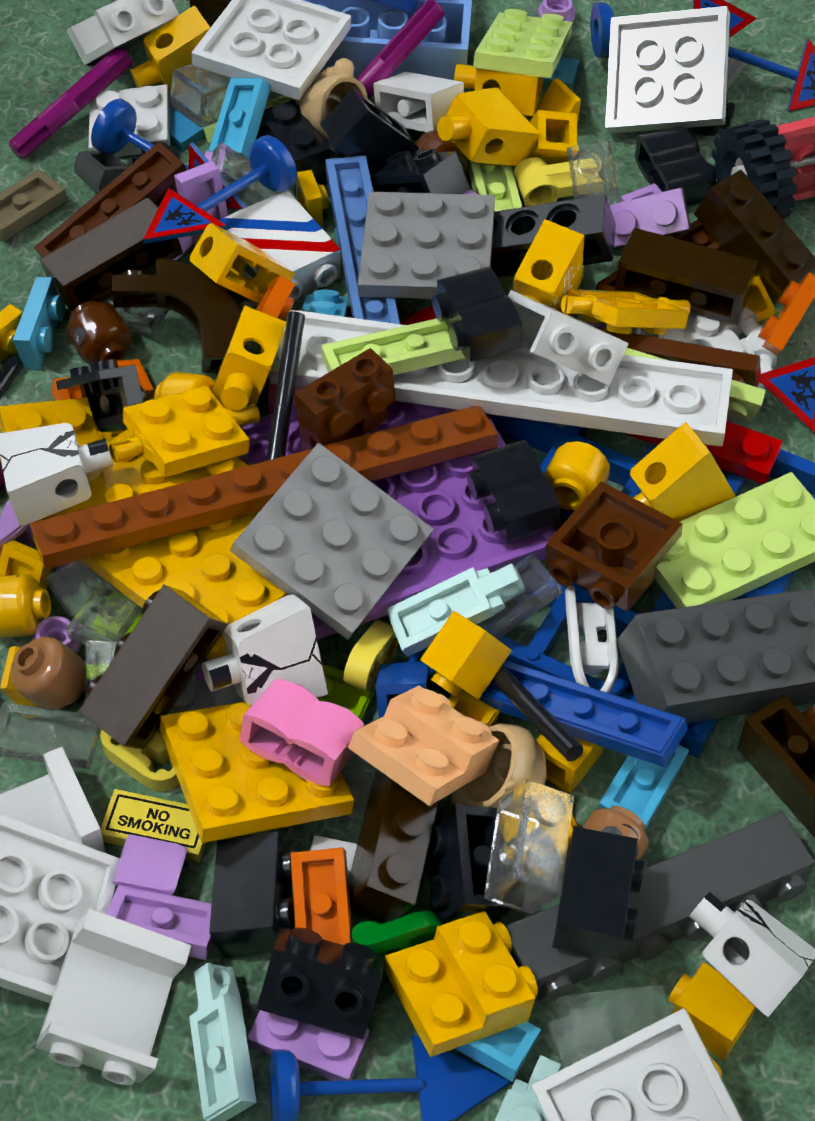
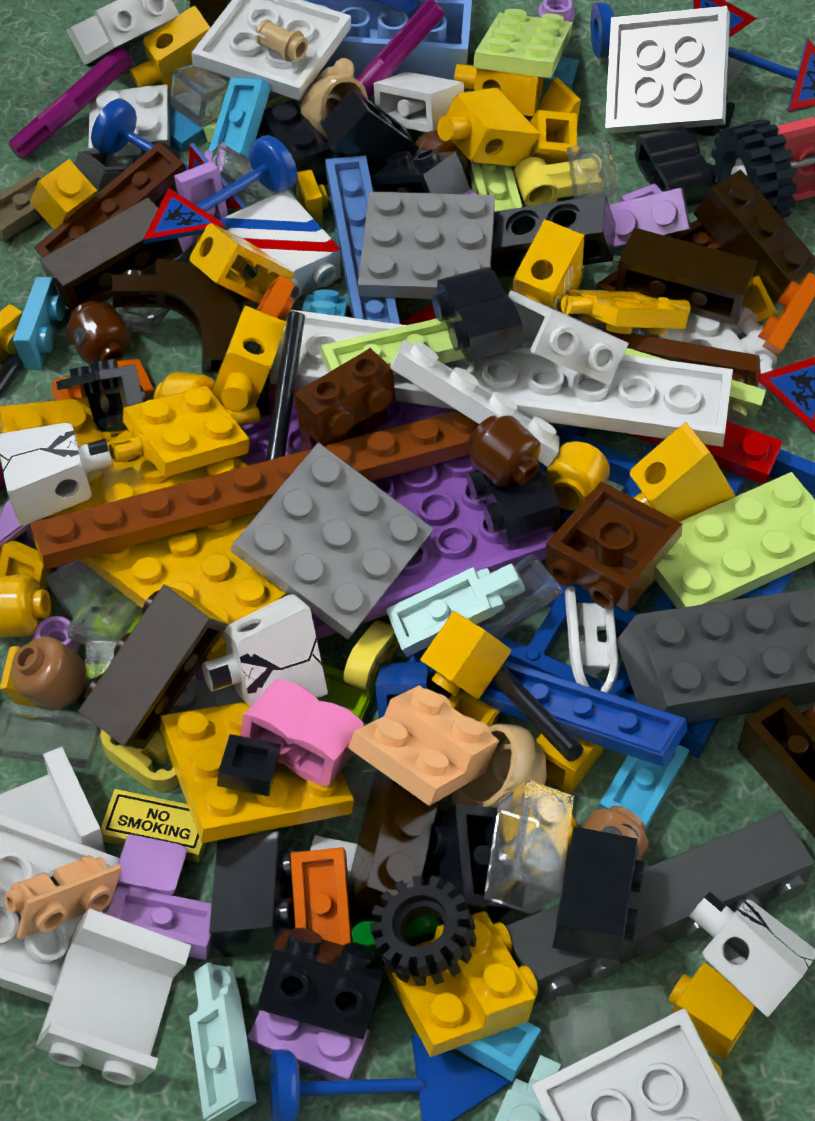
none -> light nougat hinge [4,855,122,940]
none -> yellow brick [30,159,97,230]
none -> black plate [217,734,281,797]
none -> tan pin [255,19,308,62]
none -> black tyre [370,875,477,986]
none -> white plate [390,339,560,467]
none -> reddish brown head [469,415,541,488]

